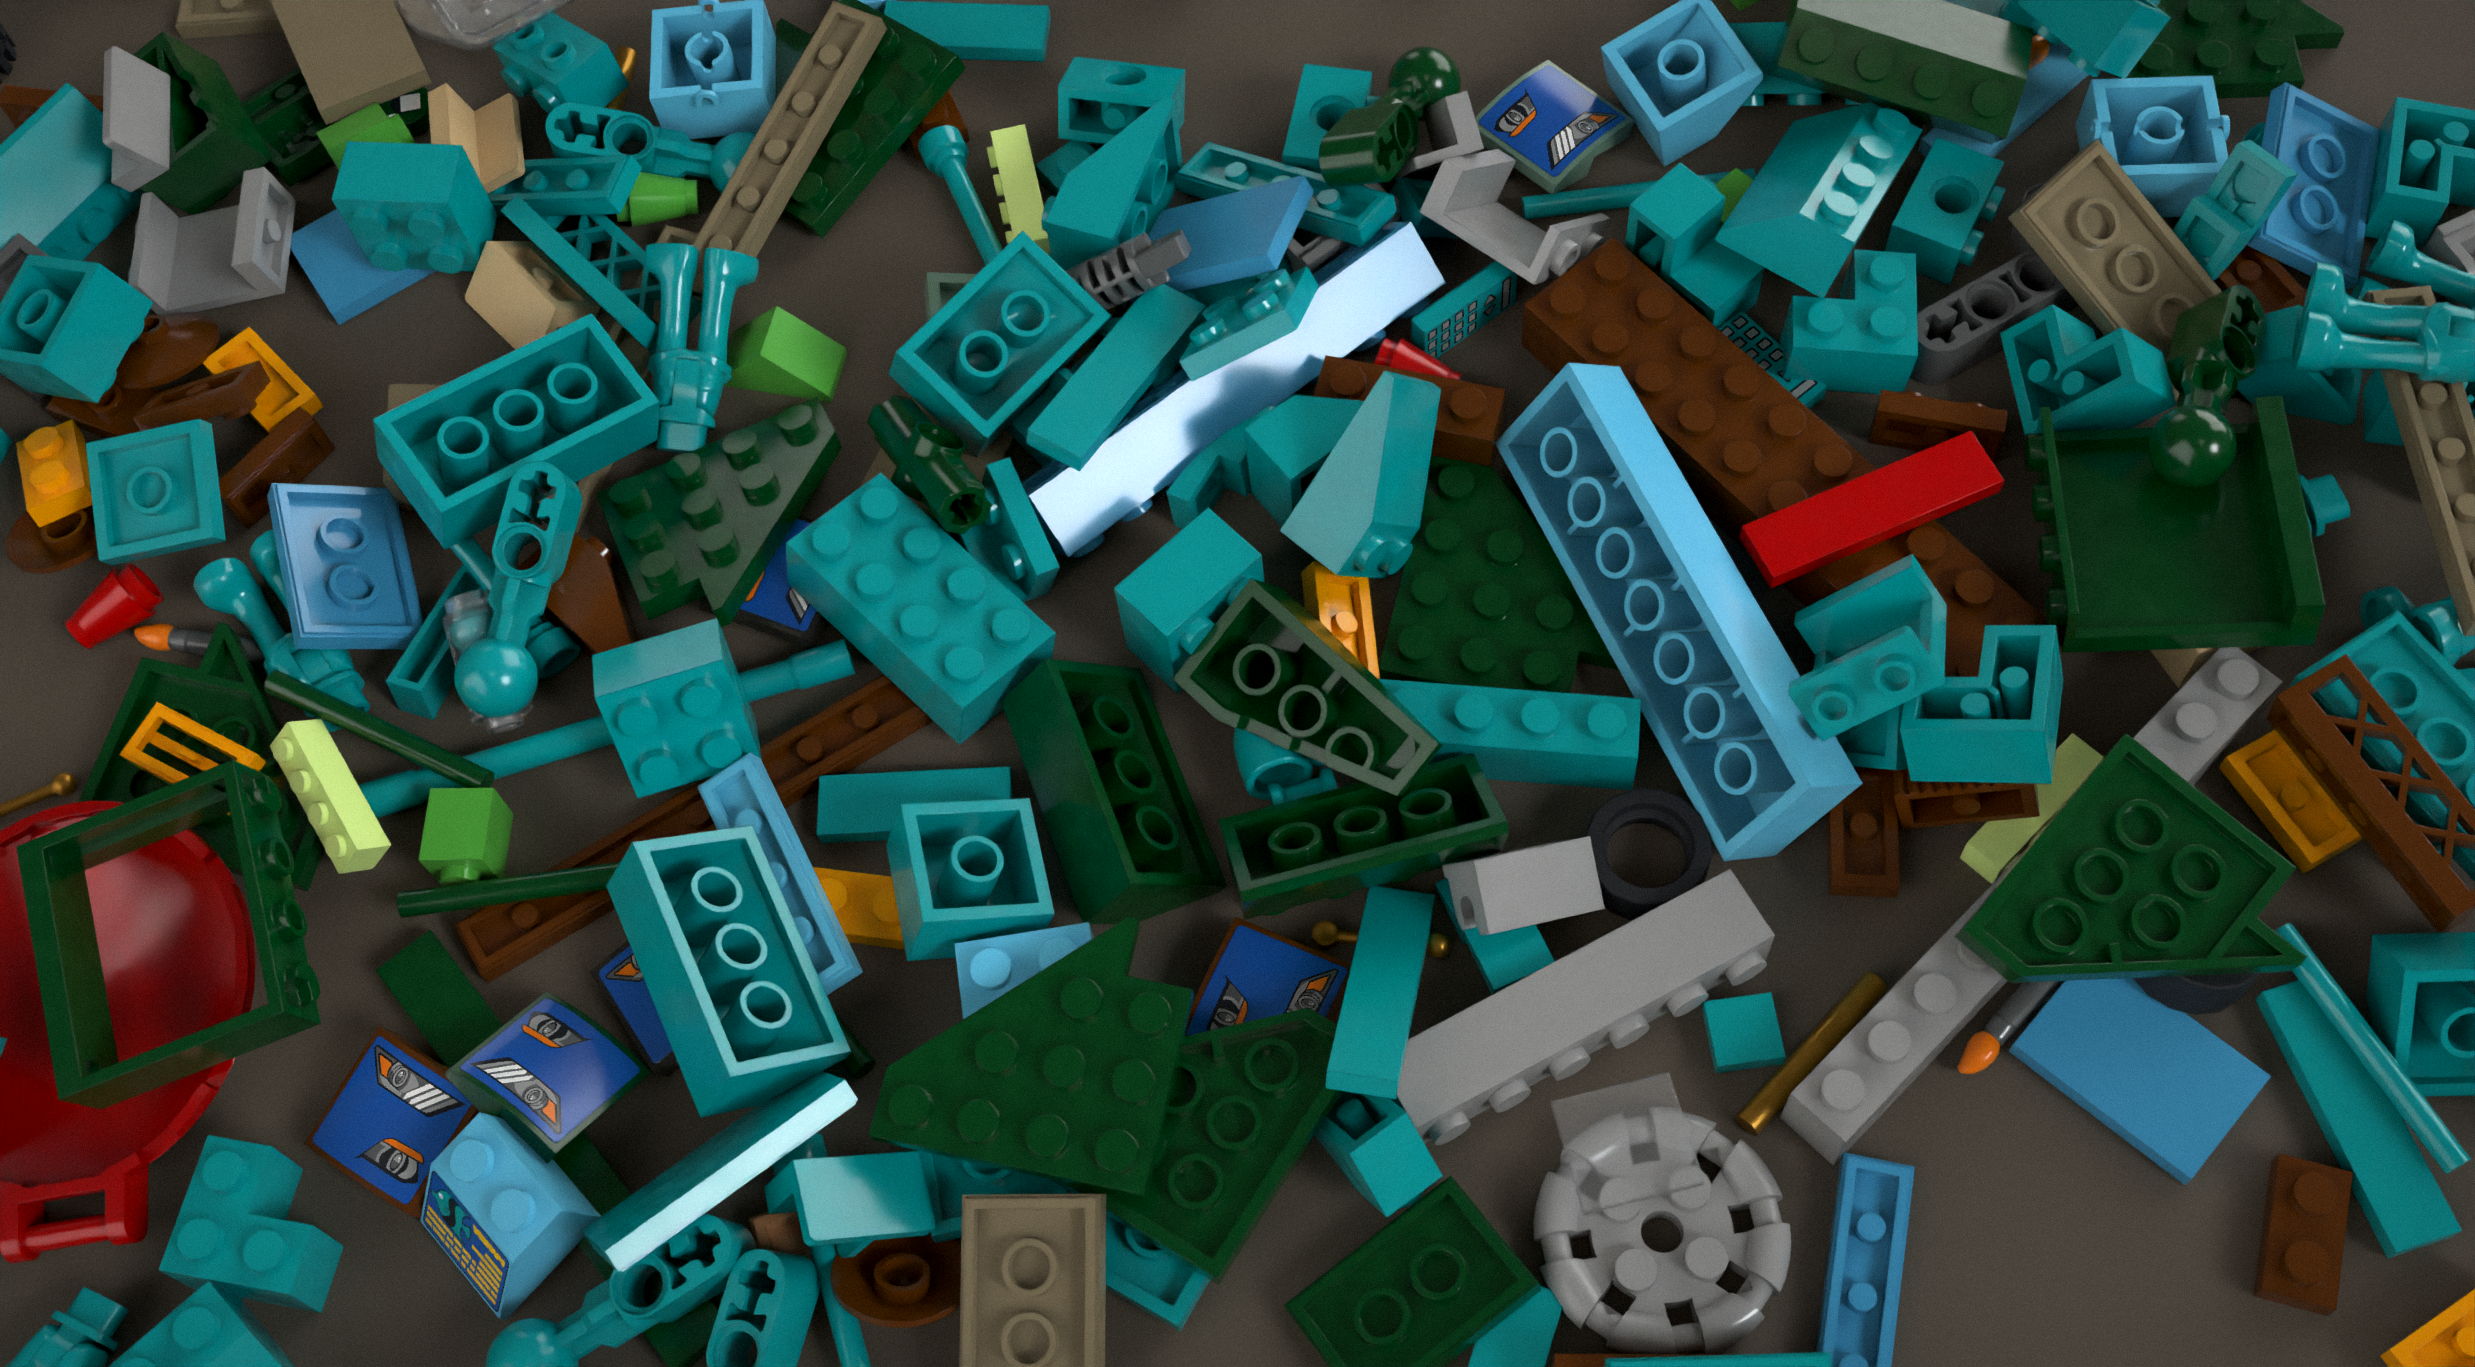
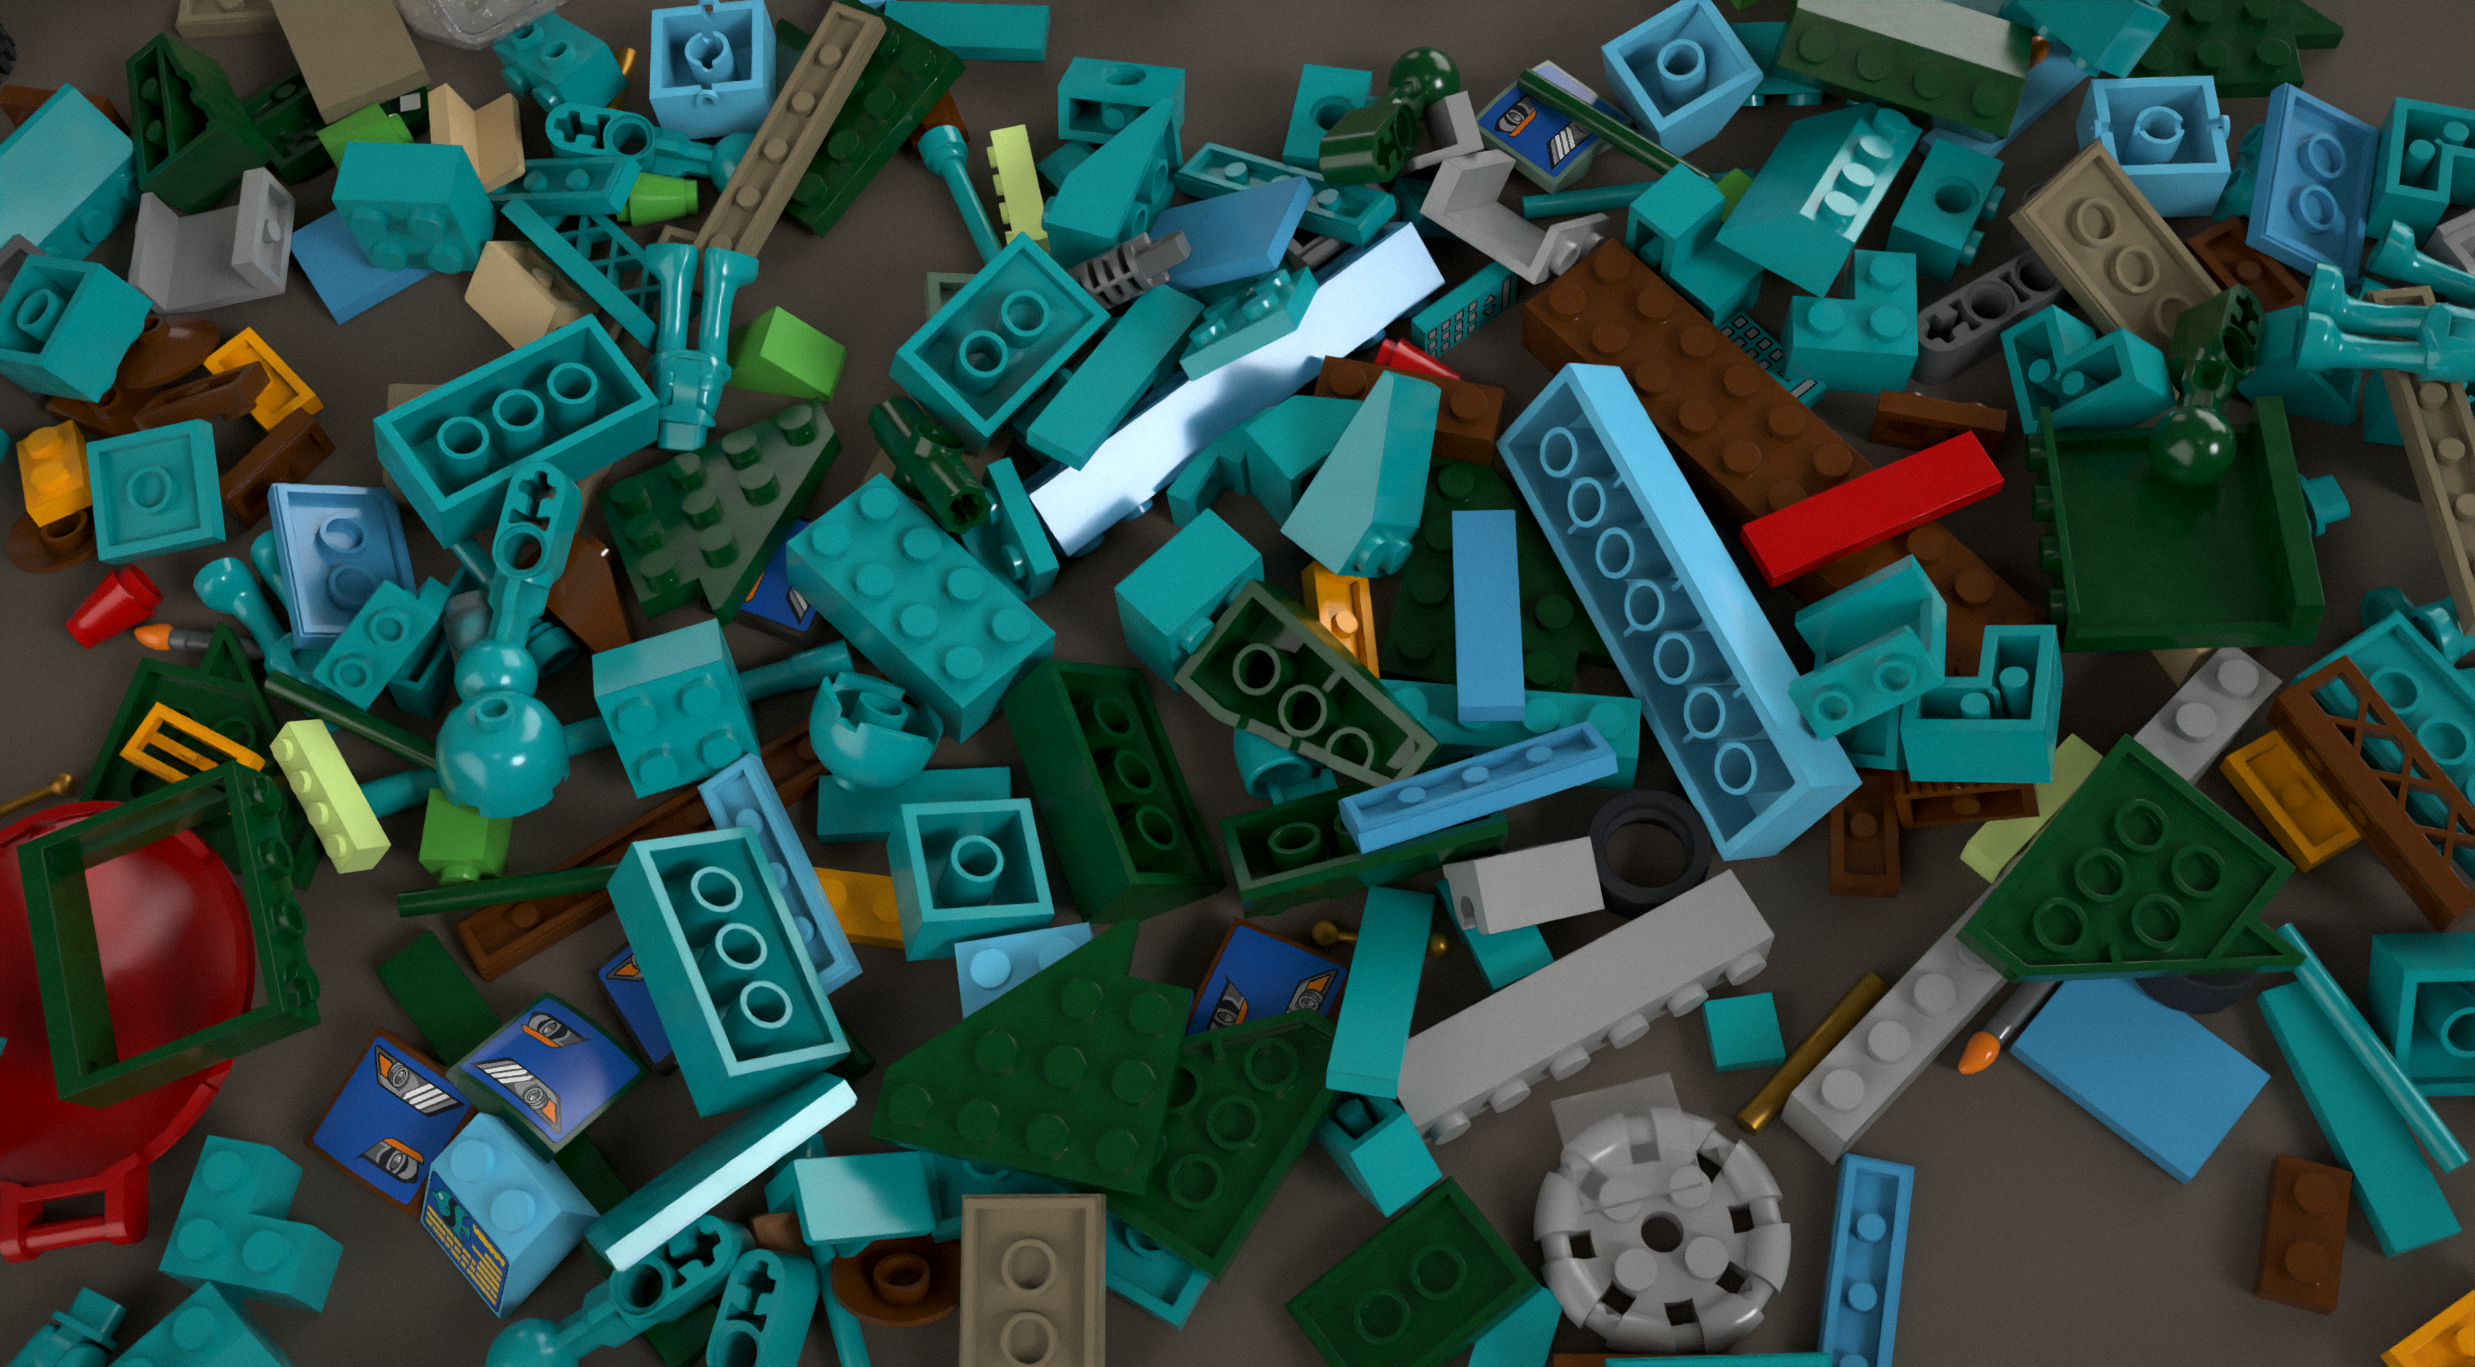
light grey panel [102,46,170,192] -> none
teal slope [2172,140,2298,281] -> none
none -> teal bracket [312,576,451,711]
none -> teal cylinder [436,690,570,819]
none -> teal cylinder [809,672,944,793]
none -> dark azure tile [1338,721,1618,854]
none -> dark azure tile [1452,510,1525,722]
none -> dark green bar [1517,69,1714,182]

